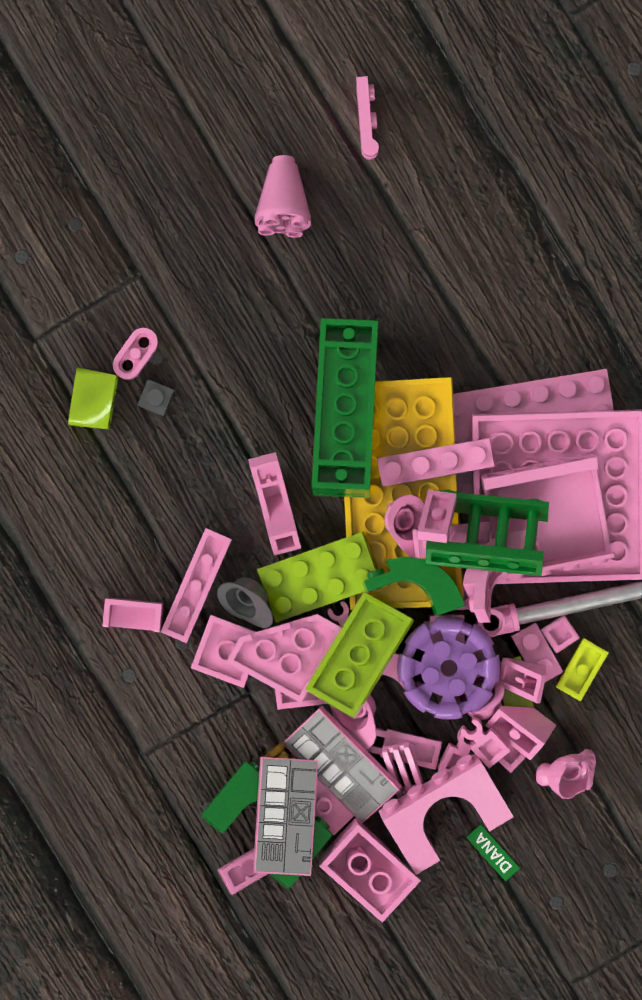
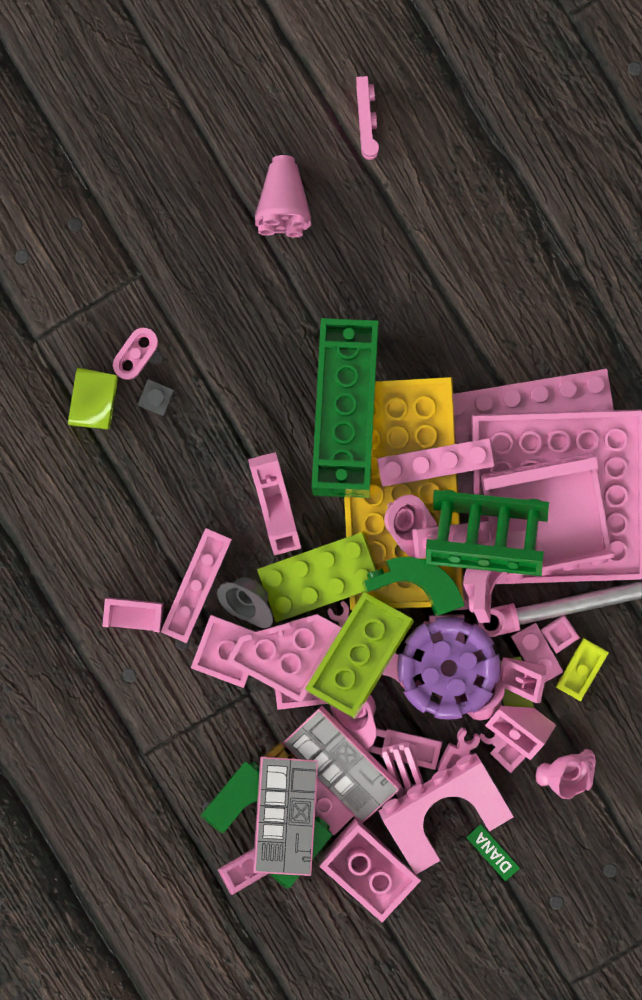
bright pink plate [418,490,457,543] -> none
bright pink plate [461,716,511,768] -> none

